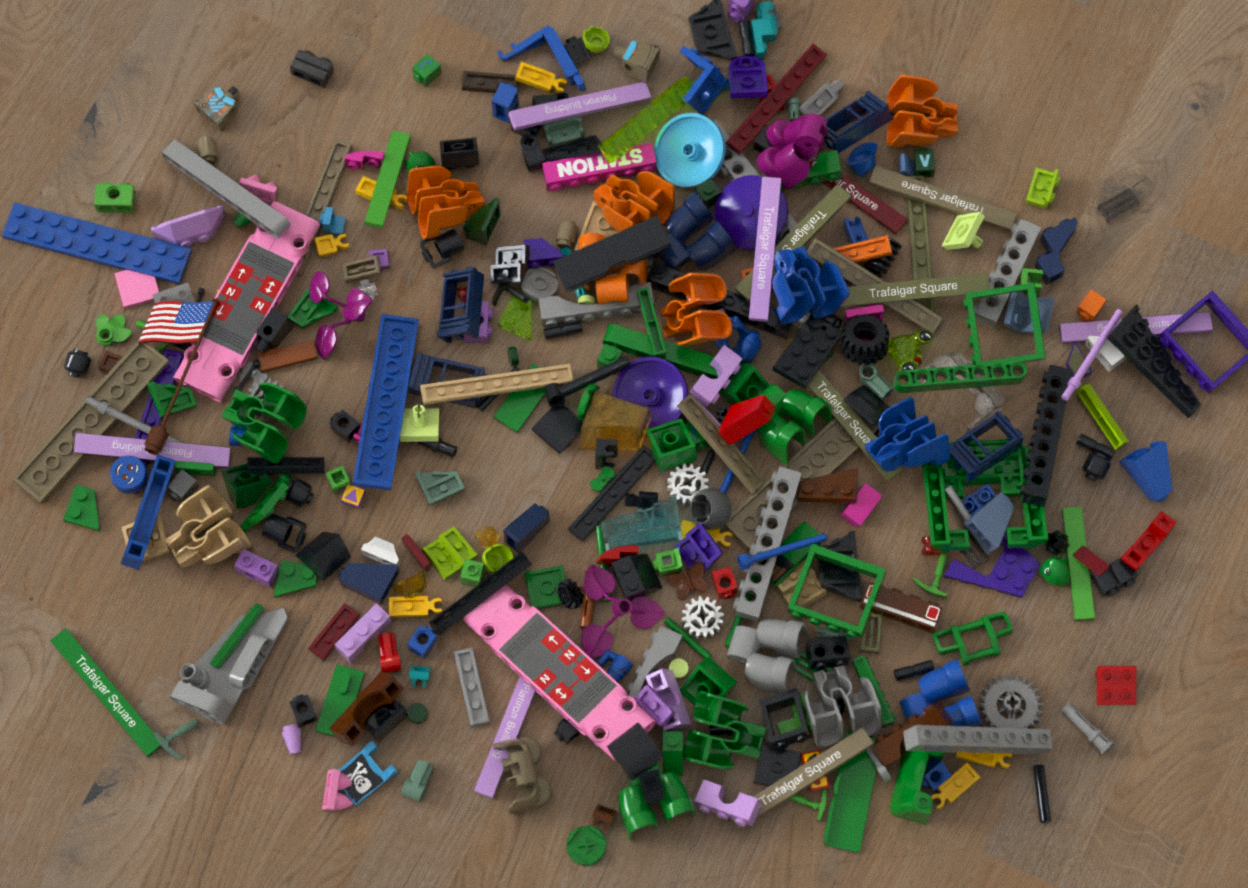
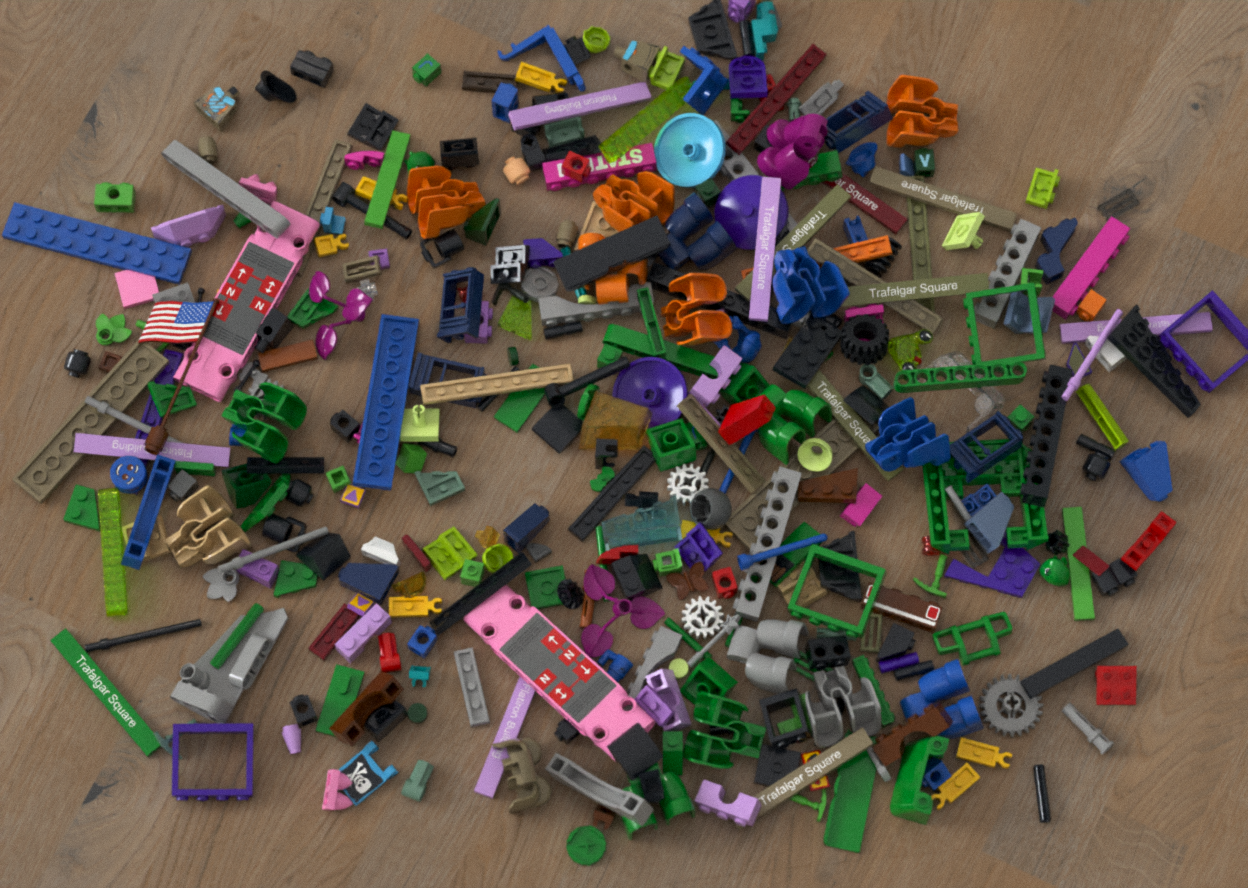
light grey brick [903,725,1053,755] -> none
none -> black bar [85,619,202,652]
none -> clear neon green beam [98,487,128,617]
none -> dark purple window [172,723,254,801]
none -> light grey plate [203,568,239,602]
none -> light grey bar [218,527,329,573]
none -> black piece [255,70,297,103]
none -> black piece [331,182,412,240]
none -> black slope [347,103,399,151]
none -> tile [347,593,374,617]
none -> bright green panel [396,443,427,473]
none -> light nougat head [503,156,530,185]
none -> dark grey tile [525,543,552,563]
none -> light grey arch [545,753,653,827]
none -> red brick [561,151,592,182]
none -> lime bracket [648,46,685,92]
none -> light grey piece [687,614,741,668]
none -> green bracket [730,98,750,123]
none -> yellowish green piece [797,438,833,472]
none -> black slope [876,623,916,663]
none -> dark purple piece [878,652,919,674]
none -> green brick [1008,404,1035,434]
none -> black tile [1020,628,1129,699]
none -> dark pink brick [1052,216,1130,320]

